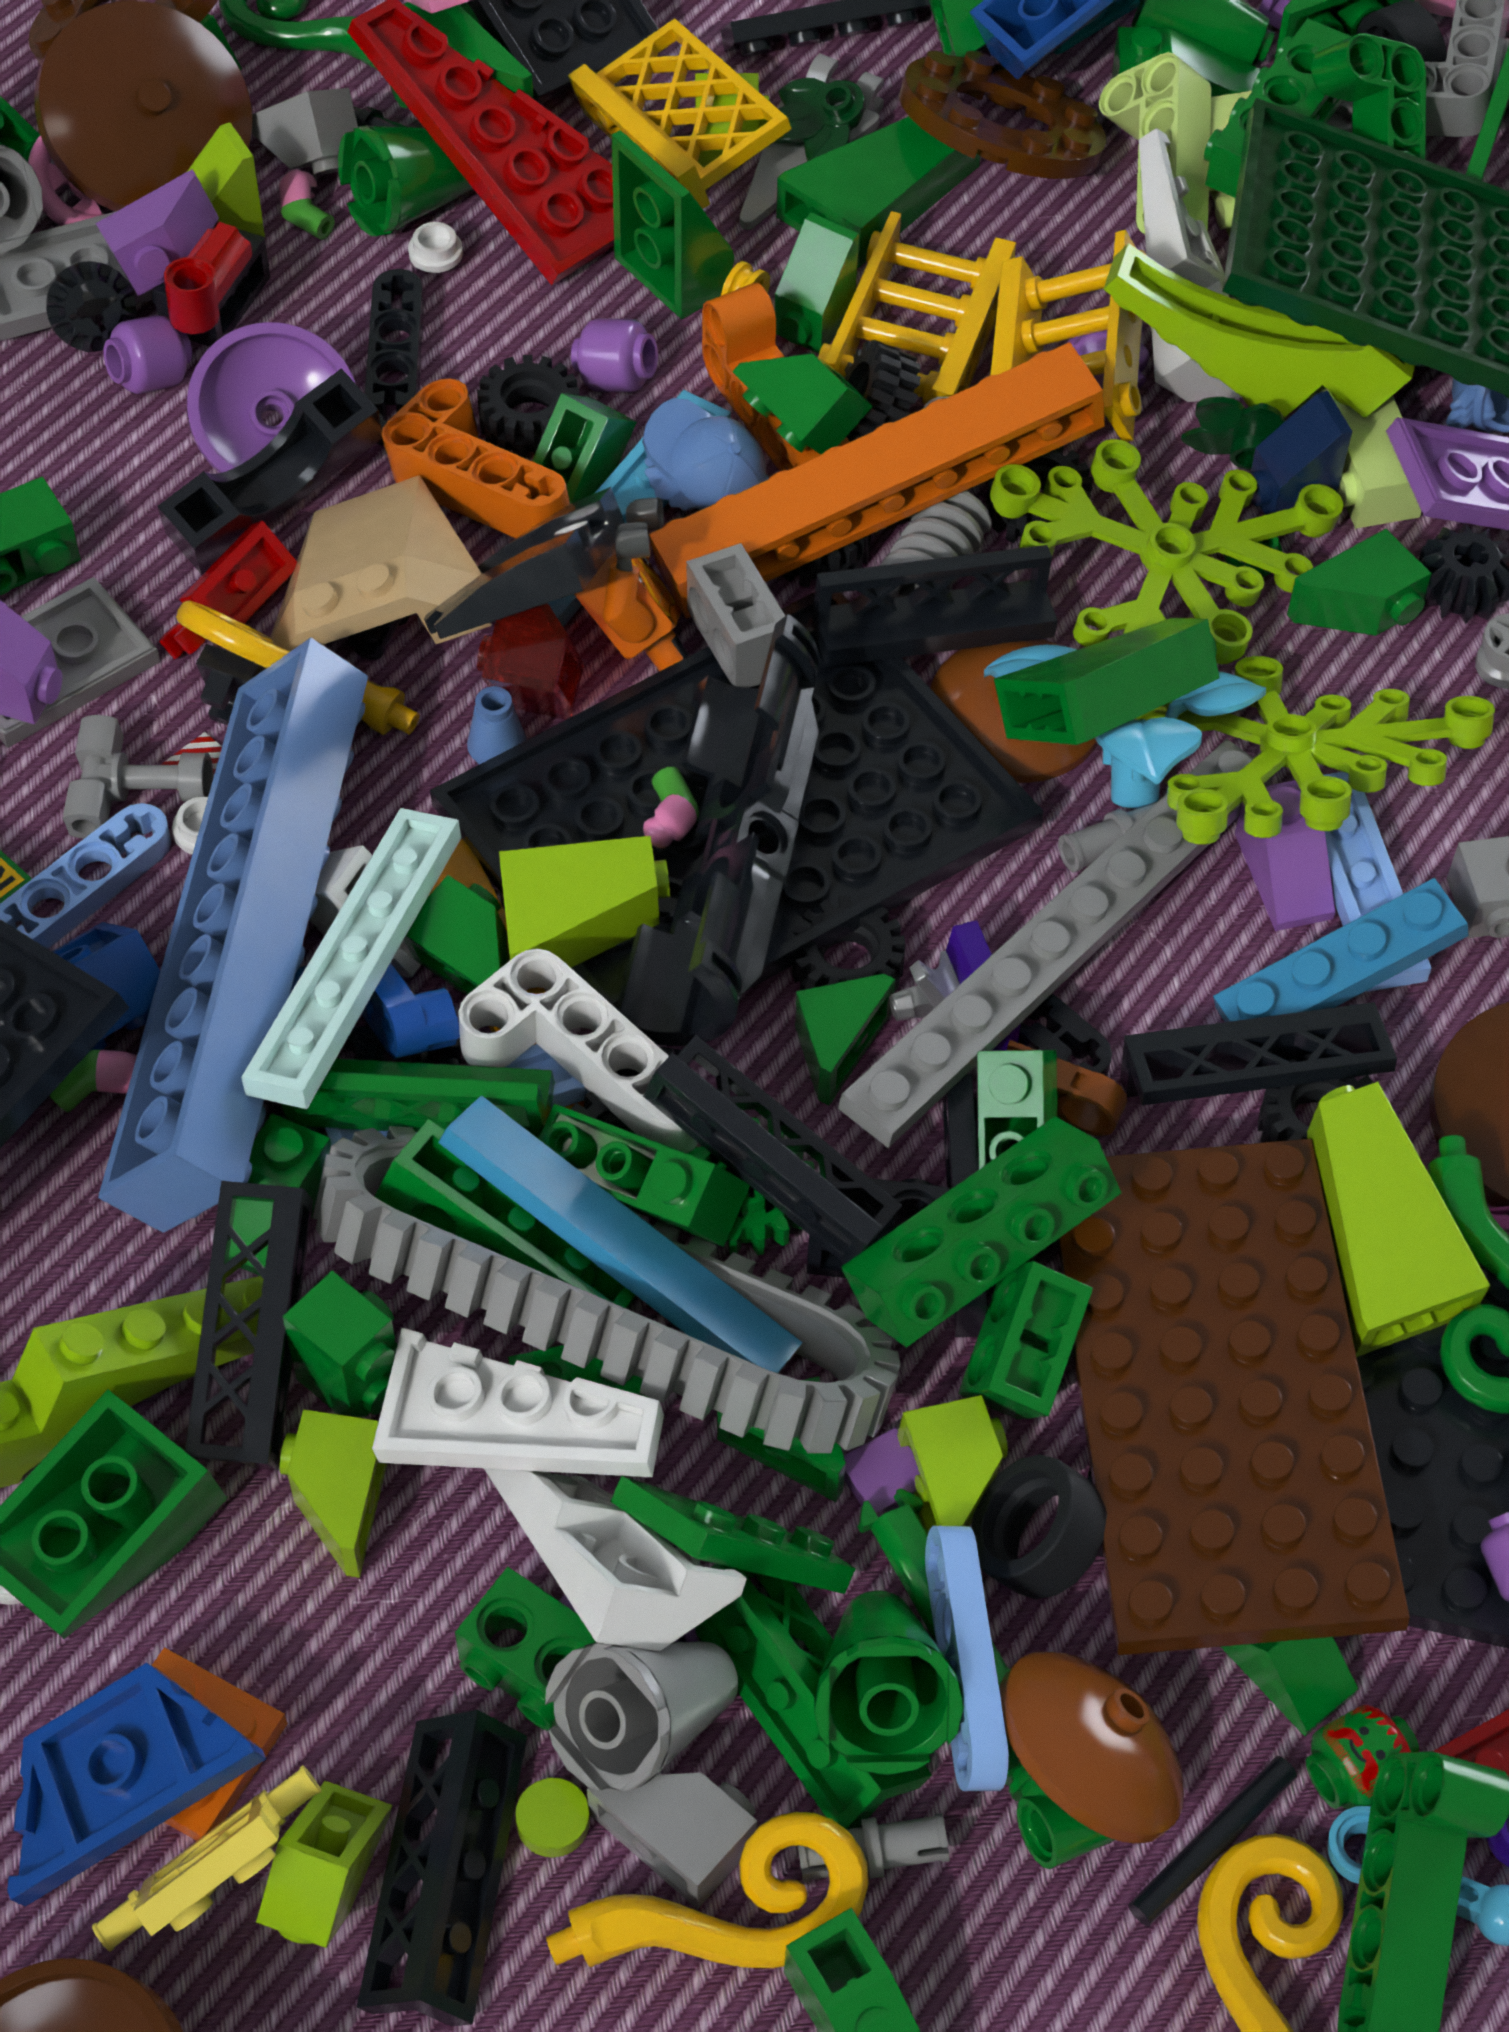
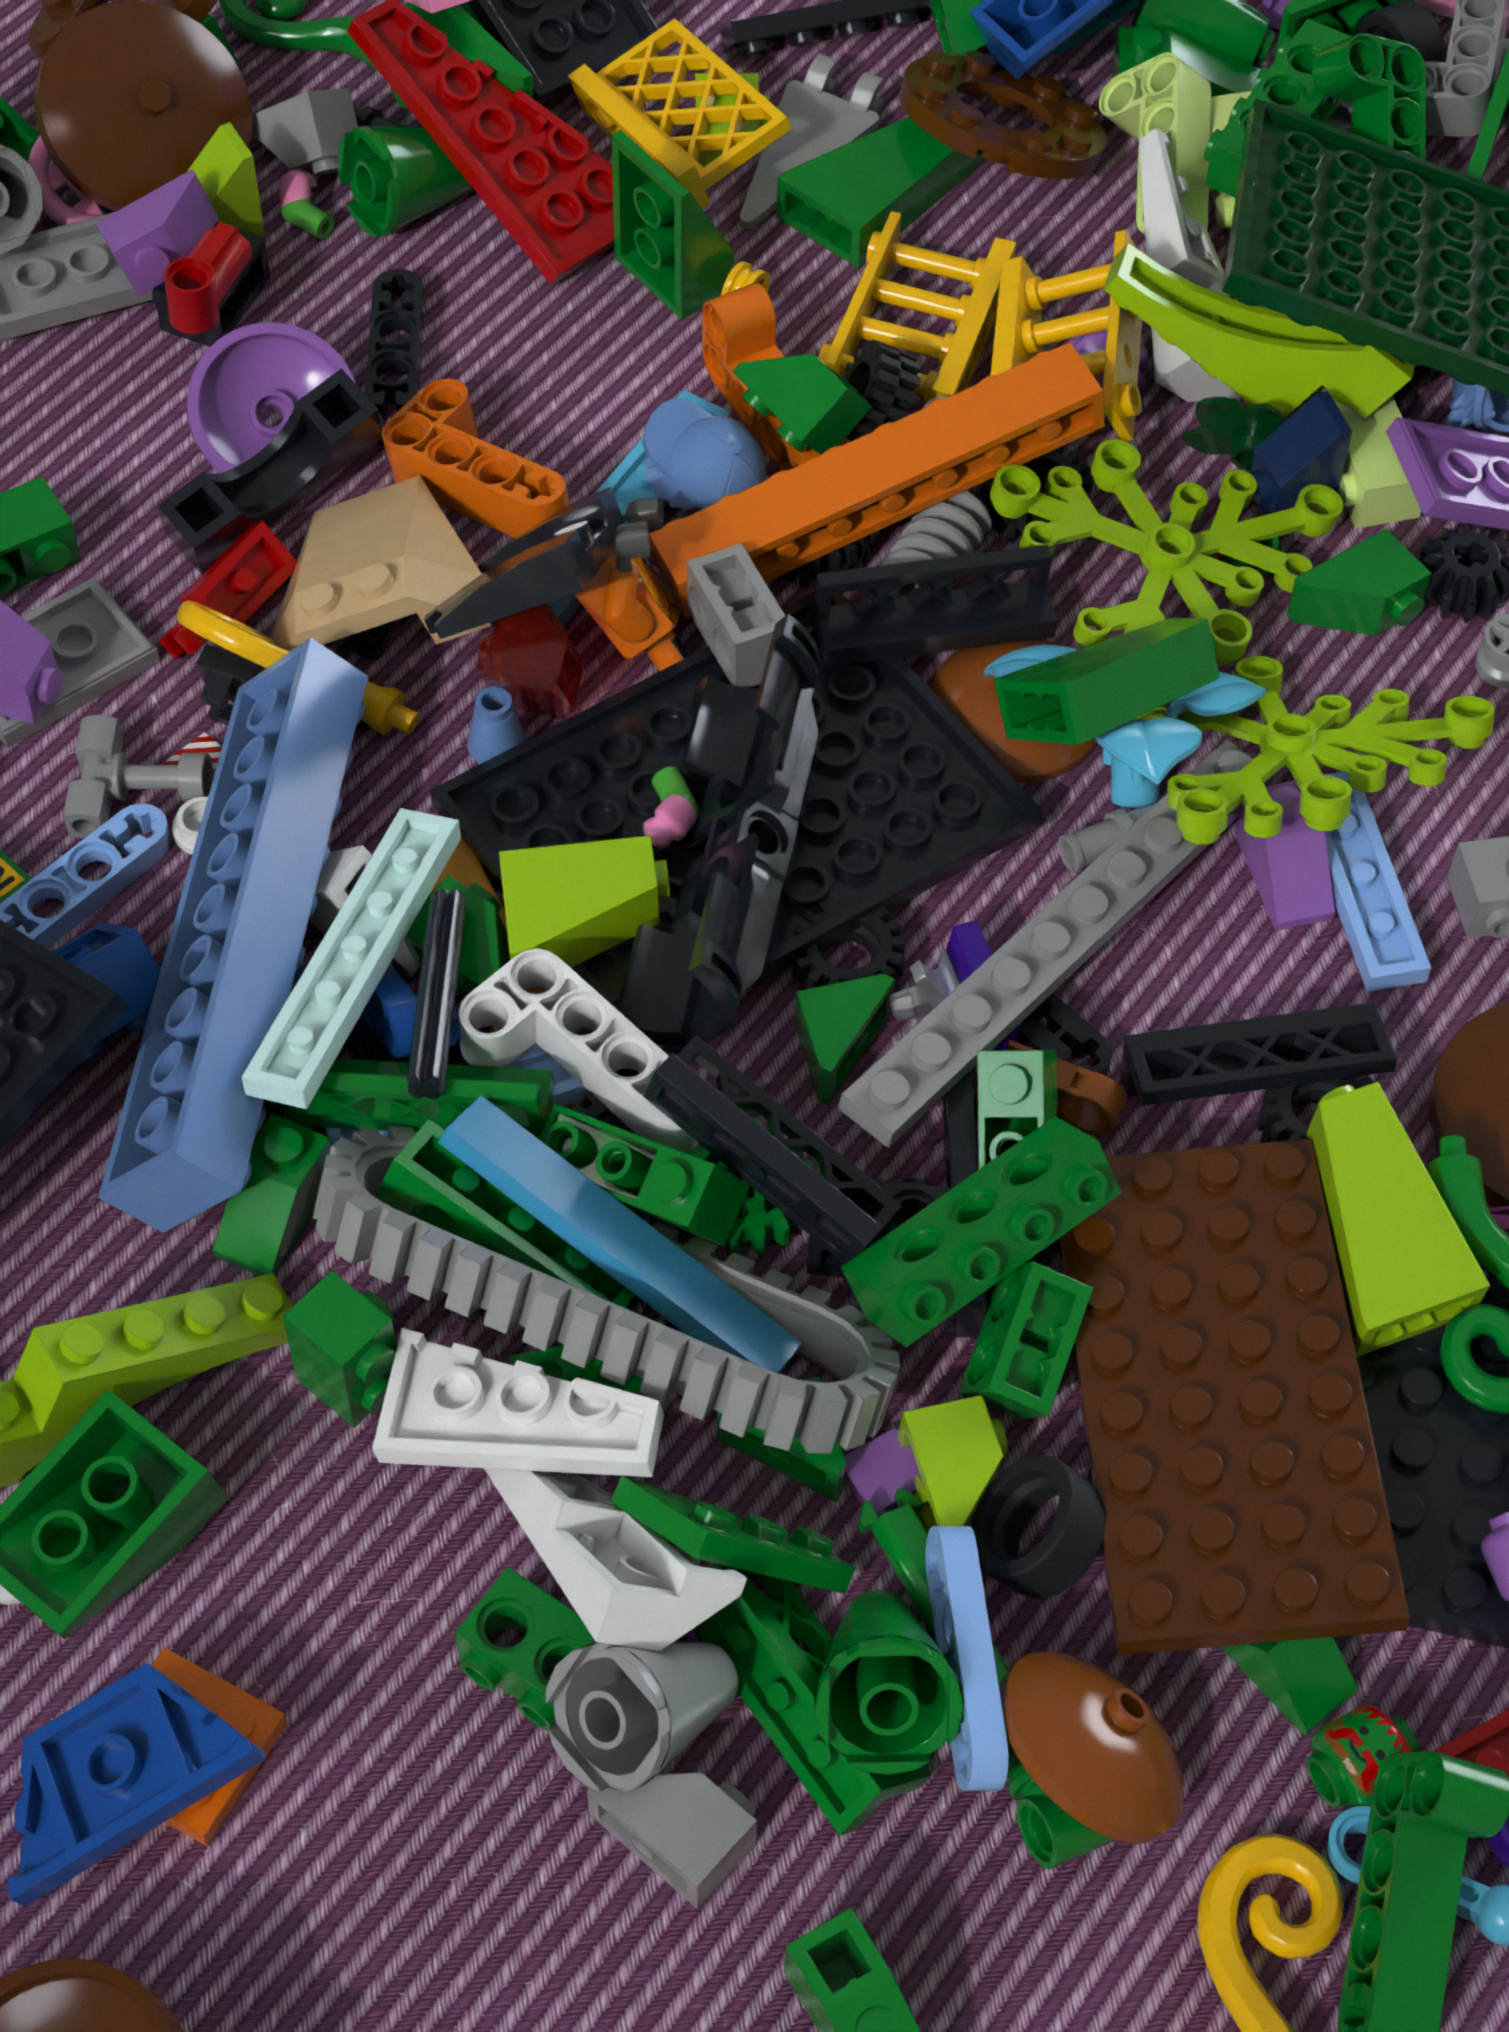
black gear [46,261,137,353] -> none
arm [49,1049,137,1113] -> none
light yellow plate [92,1766,321,1952] -> none
medium lavender head [103,315,192,394] -> none
black fence [185,1181,313,1471] -> none
lime slope [256,1781,393,1948] -> none
lime slope [280,1409,387,1578] -> none
black fence [356,1710,527,2027] -> none
white plate [408,222,463,273] -> none
black tyre [477,355,579,459] -> none
lime tile [516,1778,590,1858] -> none
green slope [532,393,637,504] -> none
yellow plant [546,1812,869,1968] -> none
medium lavender head [571,318,658,393] -> none
dark green plate [773,78,866,161] -> none
green slope [774,212,859,353] -> none
light grey pin [798,1813,950,1883] -> none
black bar [1128,1756,1297,1927] -> none
dark azure plate [1213,878,1469,1022] -> none
none -> black axle [407,888,466,1100]

